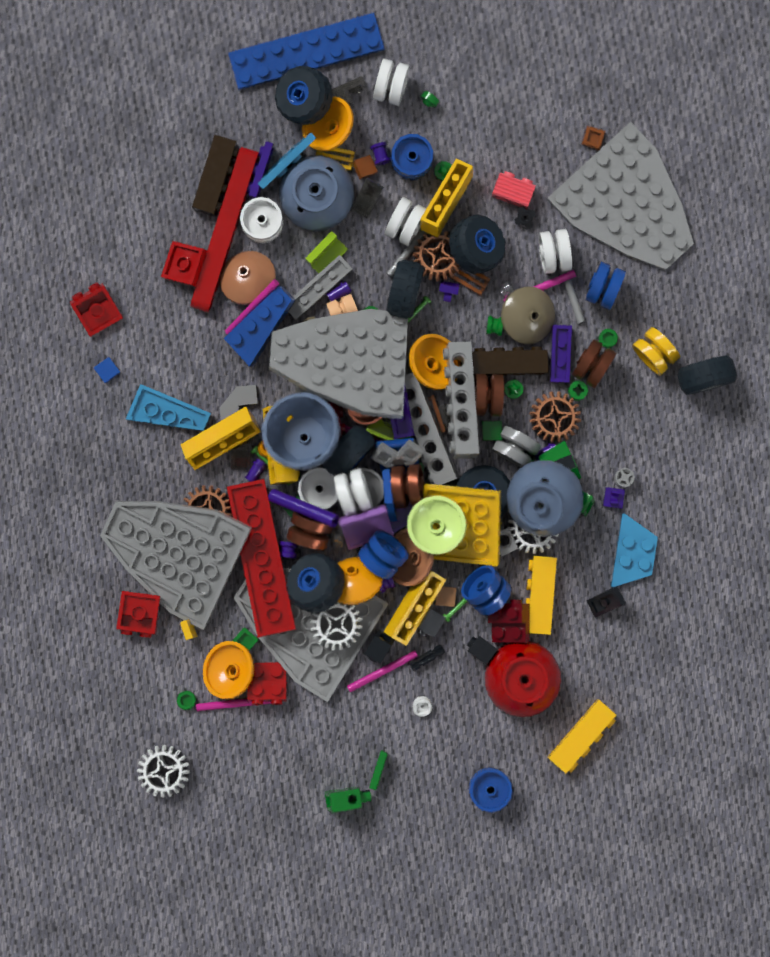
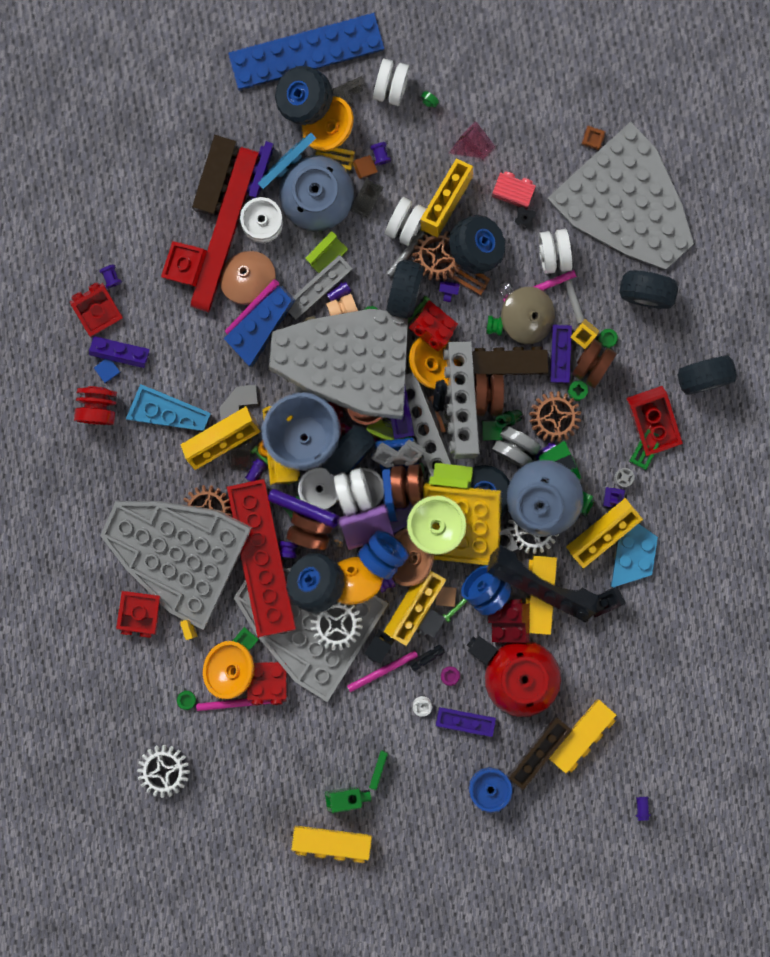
blue wheel [391,134,433,180] -> none
green tile [434,161,452,181] -> none
green tile [504,380,523,399] -> none
blue wheel [585,261,626,310] -> none
yellow wheel [632,327,680,376] -> none
none -> red wheel [74,386,117,425]
none -> dark purple plate [89,336,150,368]
none -> dark purple bush [99,264,122,289]
none -> yellow brick [291,825,372,863]
none -> red plate [409,300,458,352]
none -> lime panel [429,463,473,489]
none -> black axle [432,380,447,412]
none -> dark purple plate [435,707,496,737]
none -> magenta tile [441,666,460,686]
none -> clear pink slope [448,121,495,160]
none -> black arch [487,545,598,623]
none -> dark green pin [495,409,523,428]
none -> dark brown brick [507,717,572,790]
none -> yellow brick [566,498,643,569]
none -> yellow brick [570,319,599,349]
none -> black wheel [619,270,678,309]
none -> red slope [626,386,683,456]
none -> green tile [629,429,660,470]
none -> dark purple pin [636,797,651,821]

